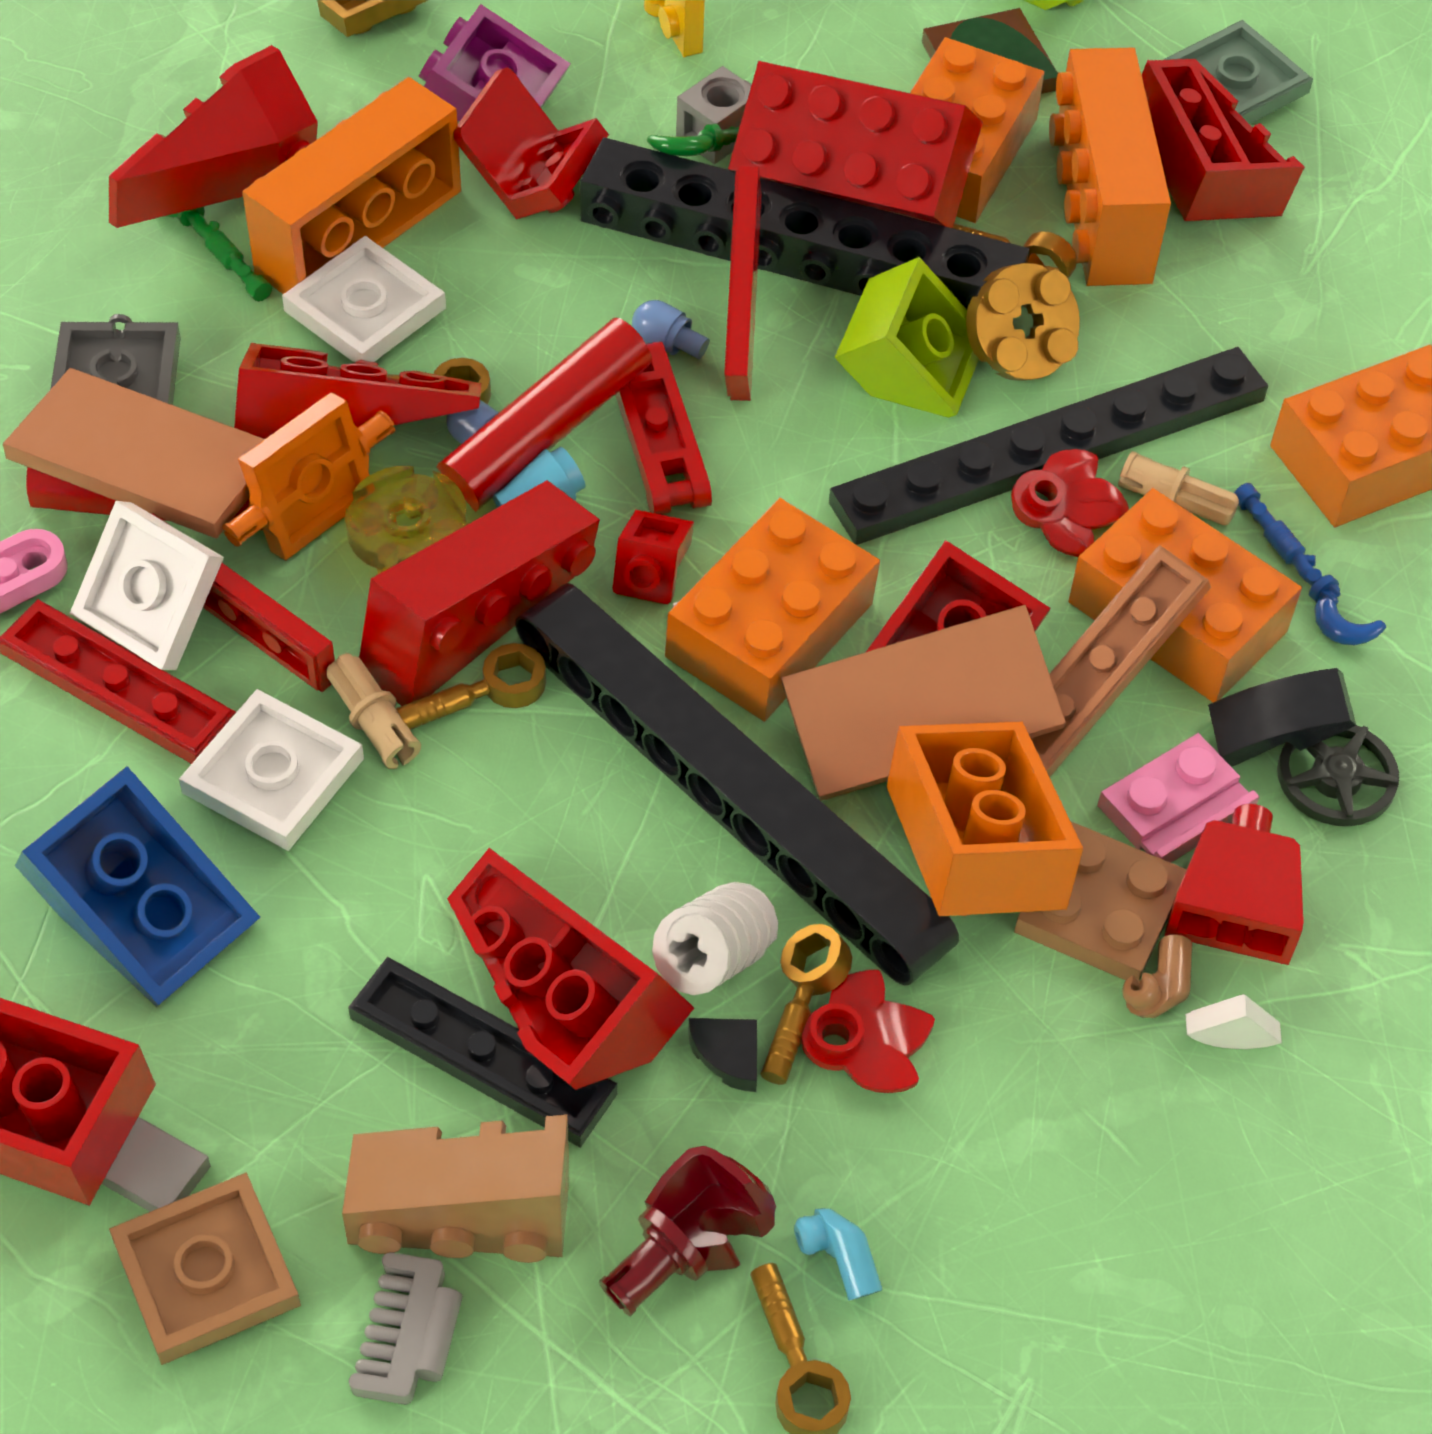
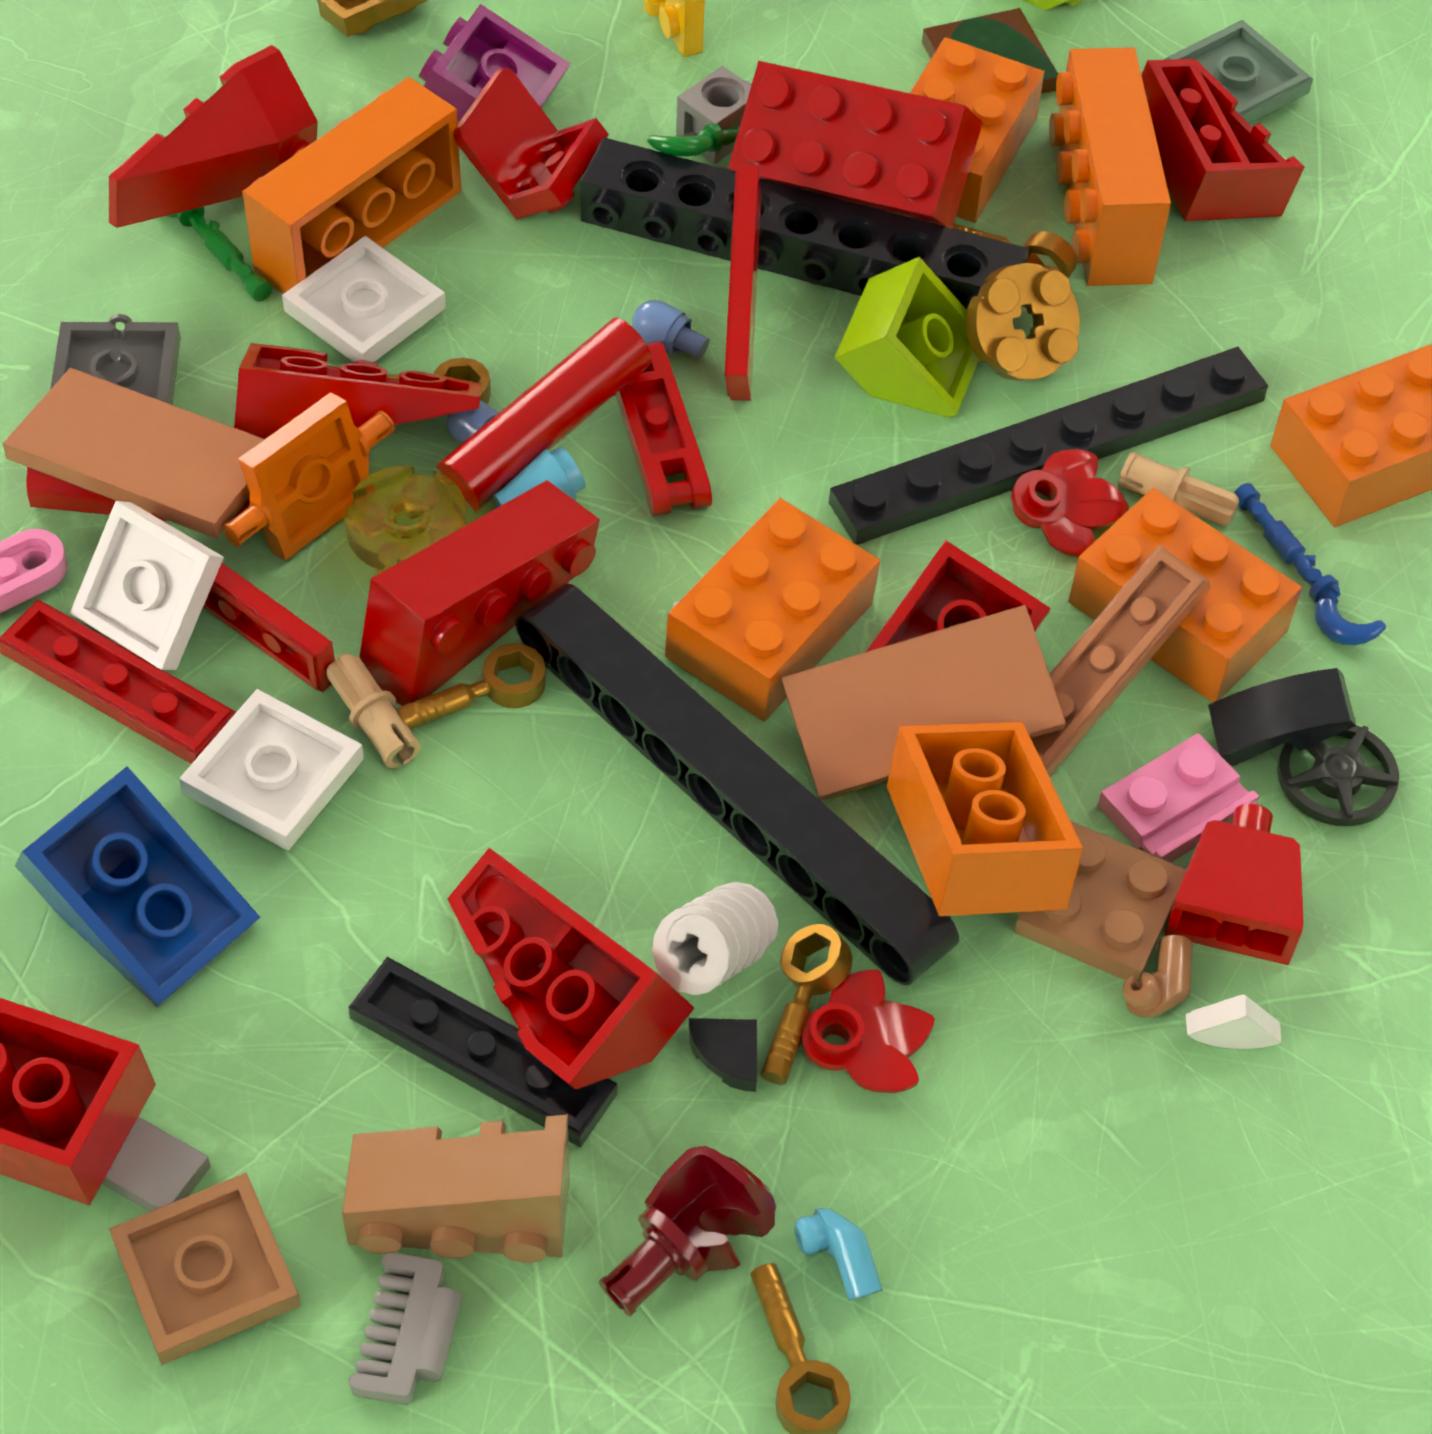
red bracket [612,510,694,604] -> none

